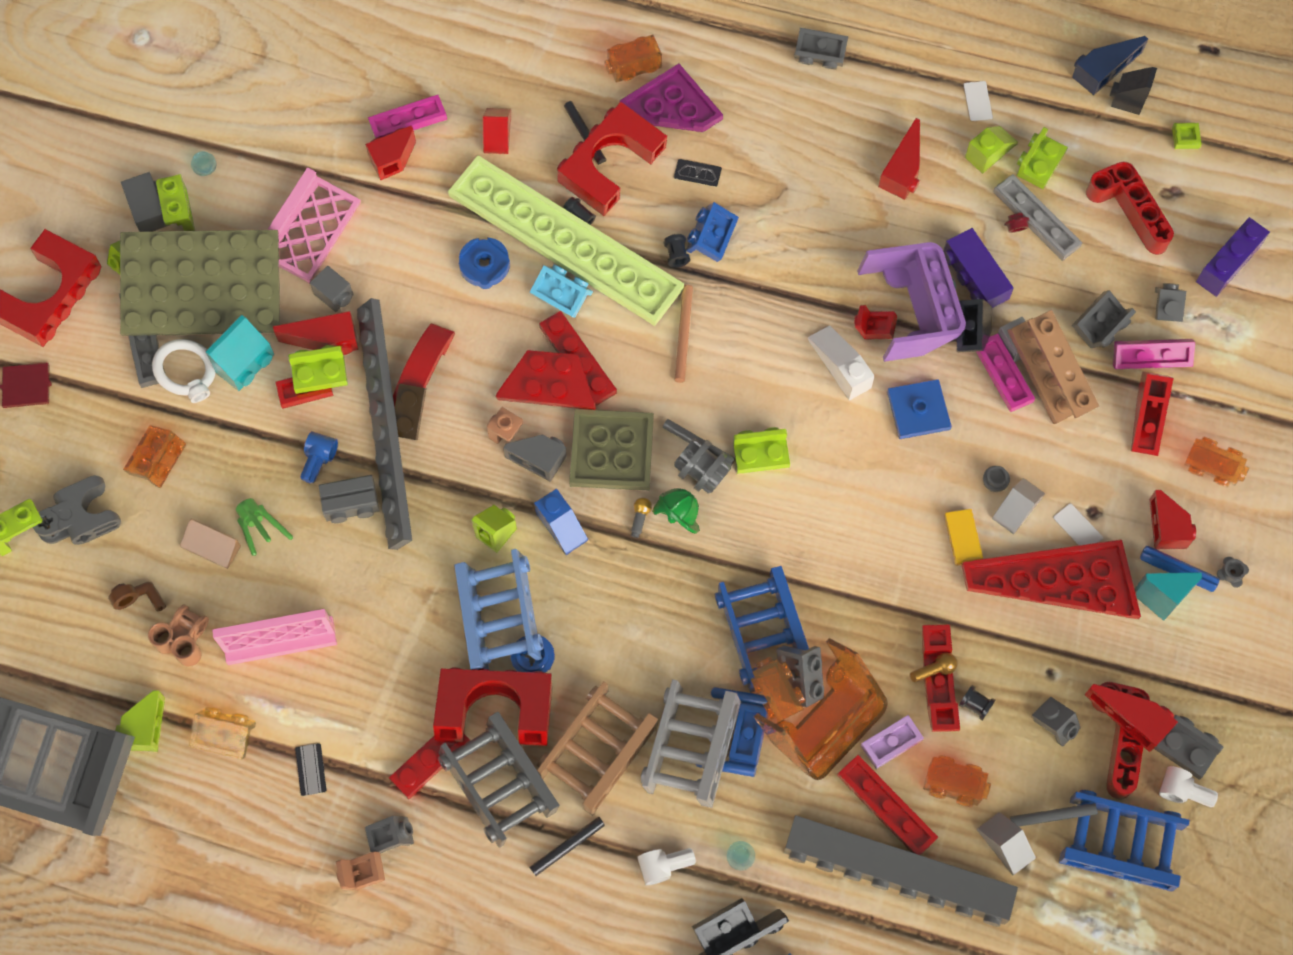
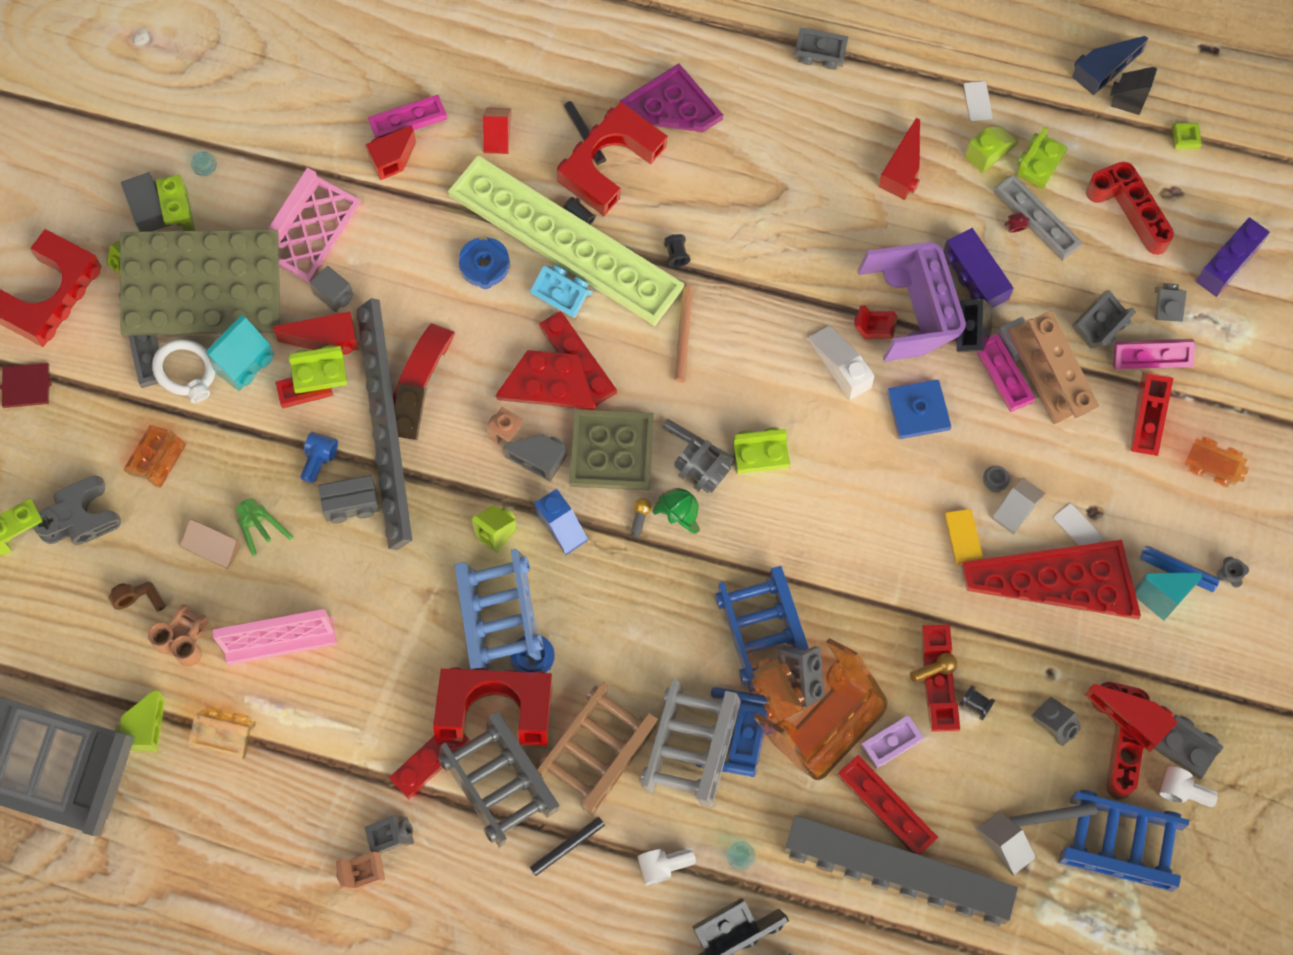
sticker [295,743,327,796] -> none
clear orange brick [604,35,662,83] -> none
black sticker [674,159,722,187] -> none
blue bracket [686,202,739,262] -> none
clear orange brick [923,755,991,807] -> none
red slope [1149,490,1196,549] -> none

